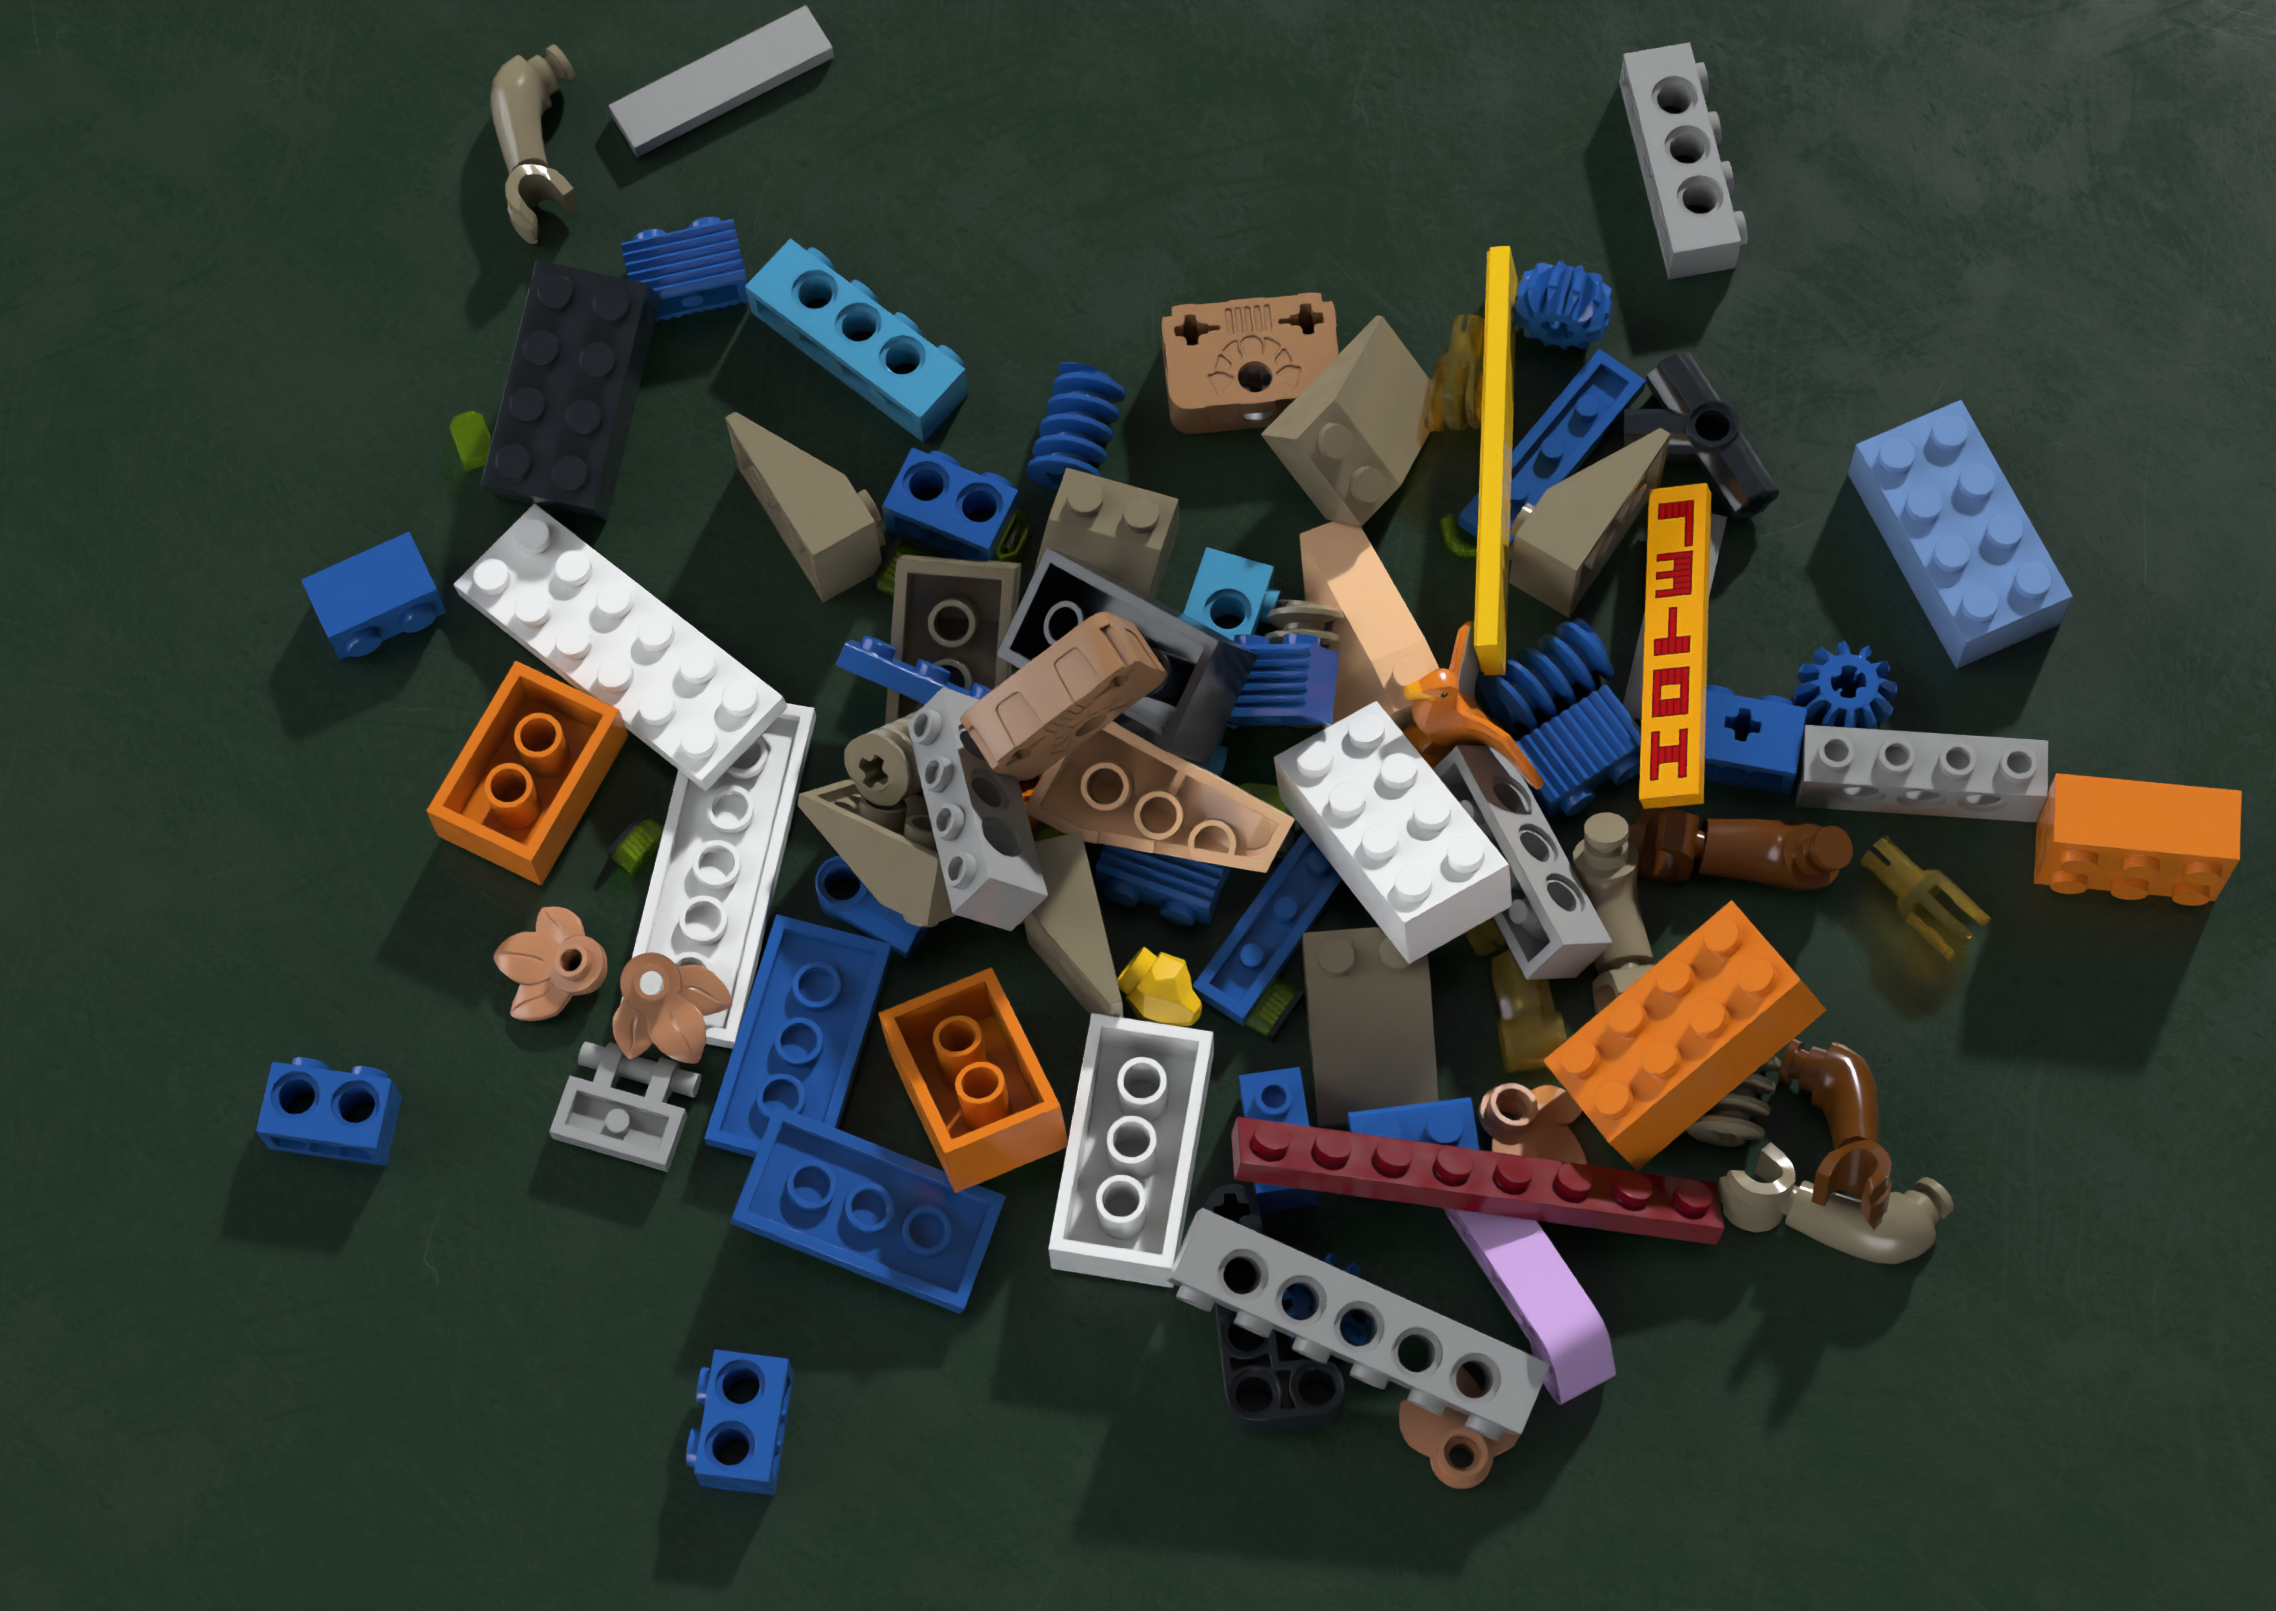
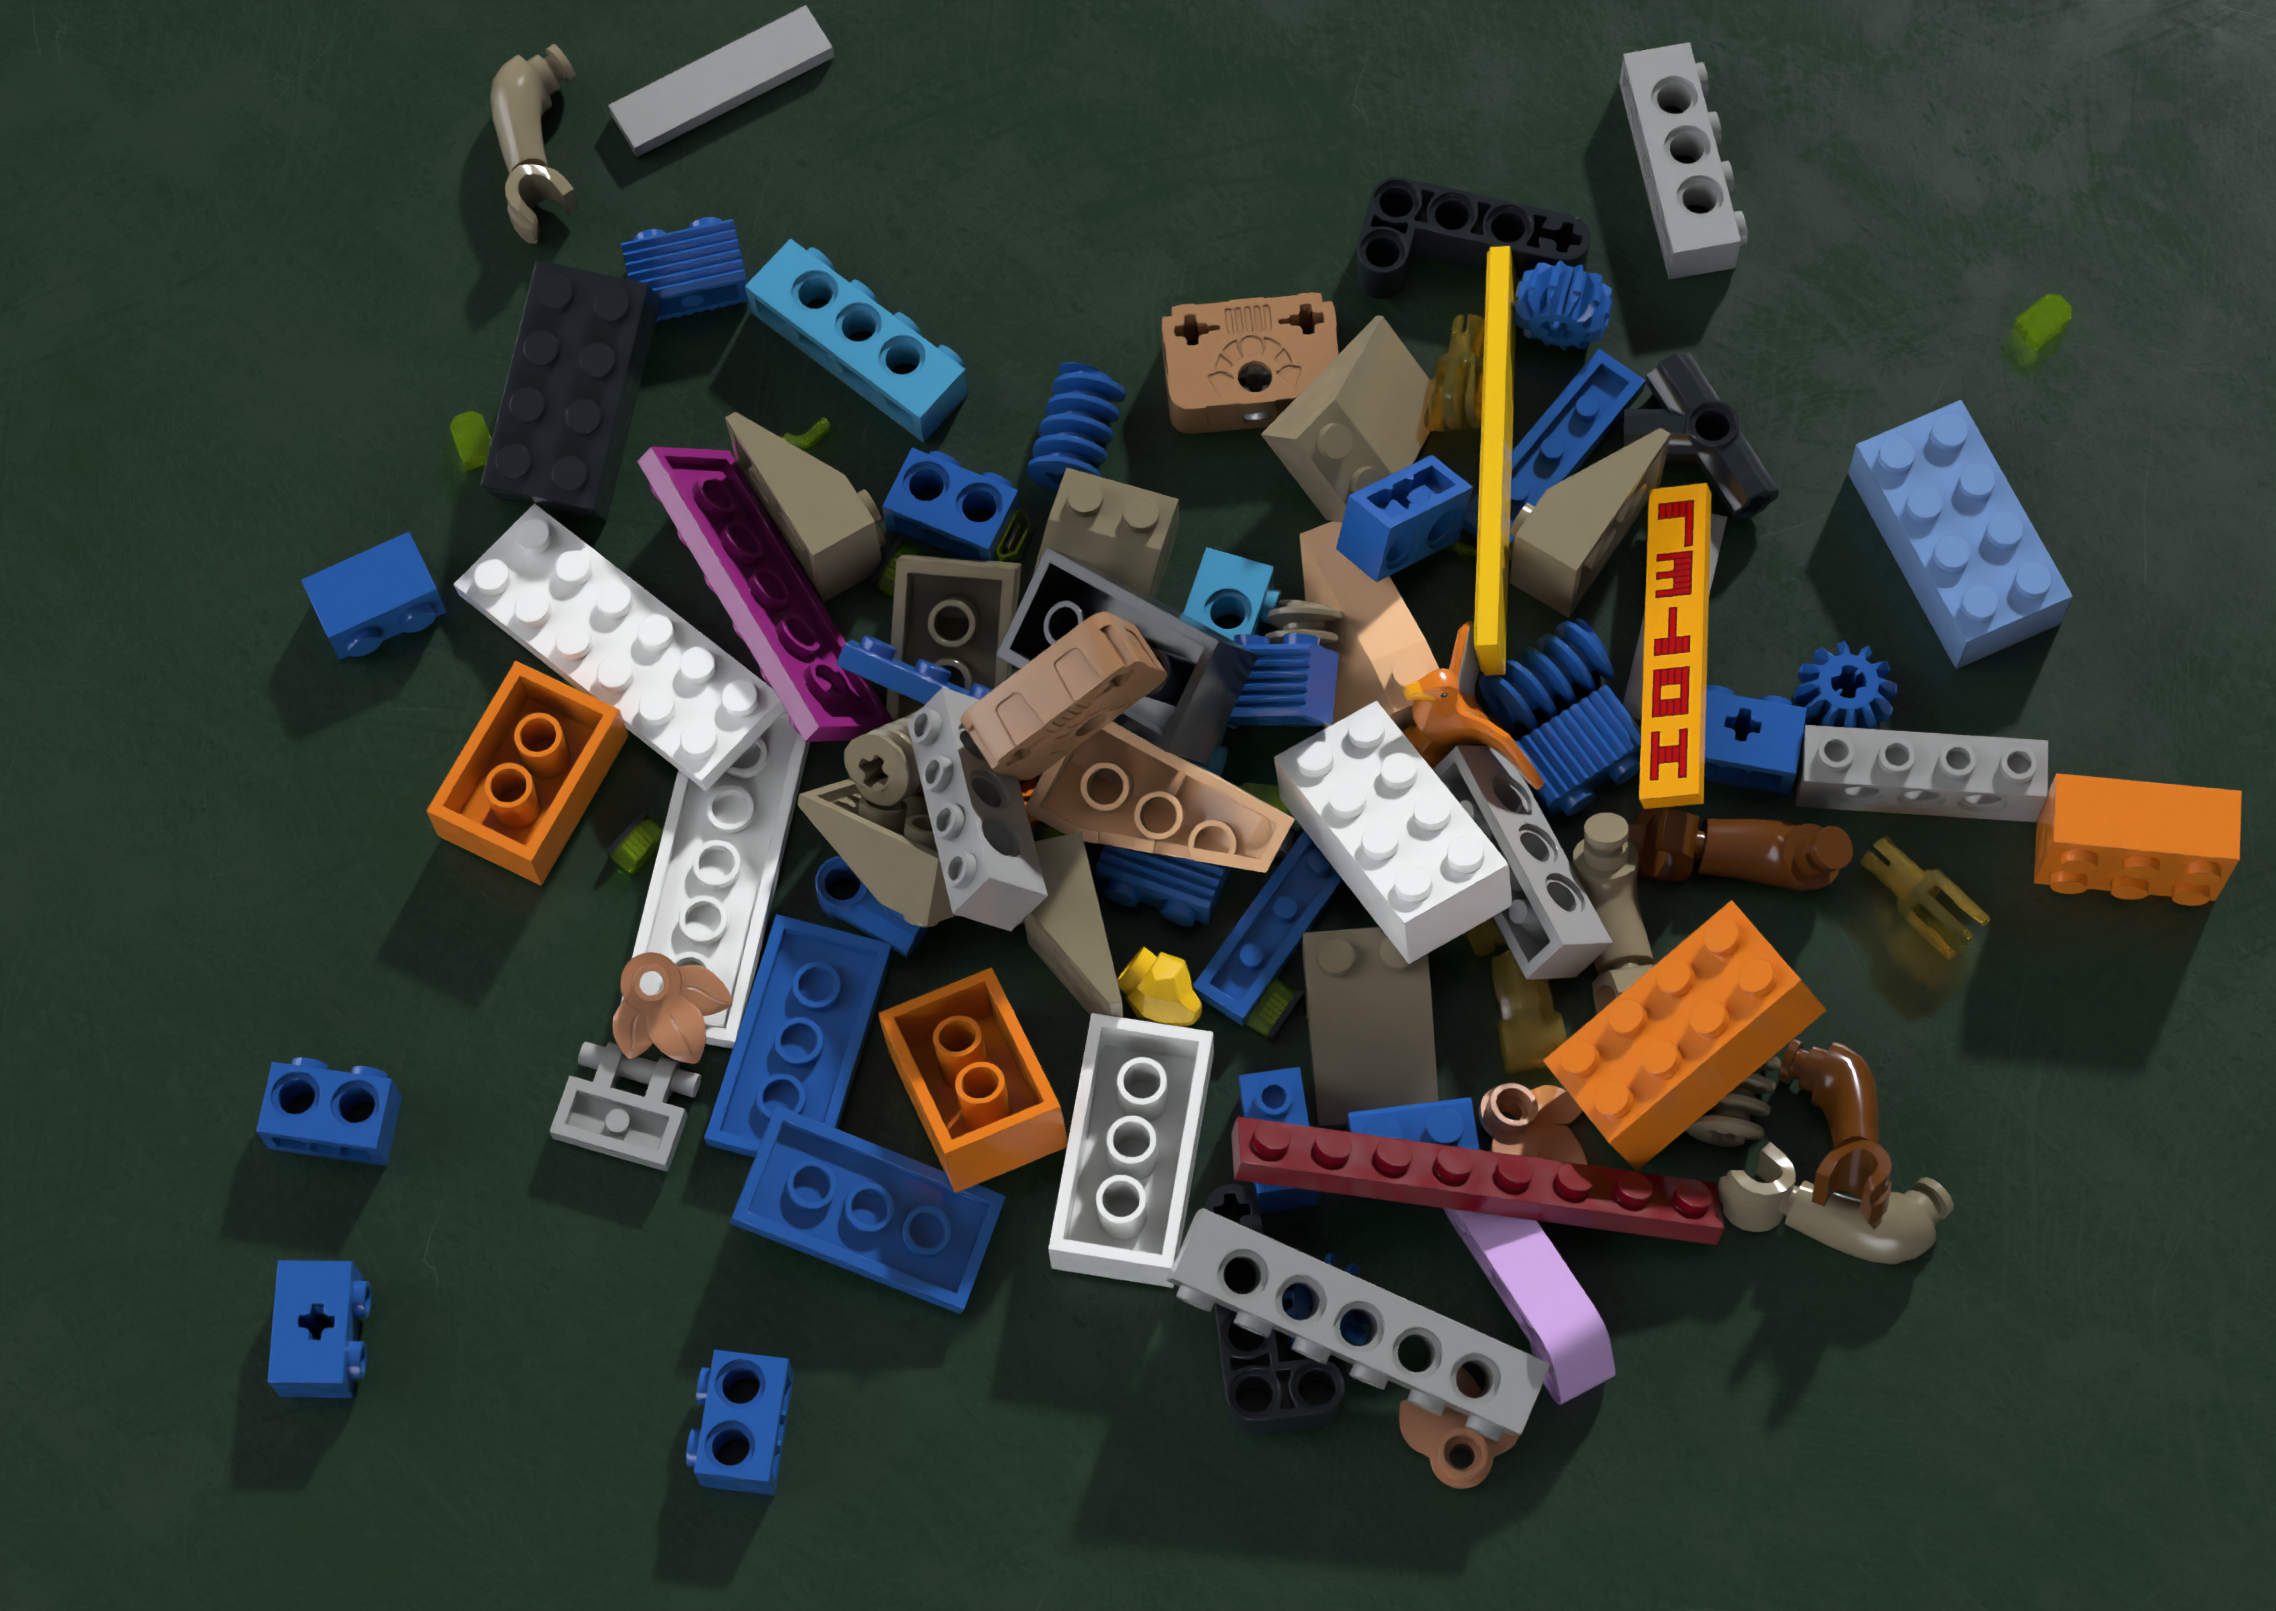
nougat plate [494,907,608,1021] -> none
none -> blue brick [268,1260,371,1398]
none -> magenta plate [637,446,894,742]
none -> clear neon green leg [782,416,831,450]
none -> blue brick [1336,455,1473,582]
none -> black beam [1356,177,1590,299]
none -> clear neon green piece [2013,294,2072,351]

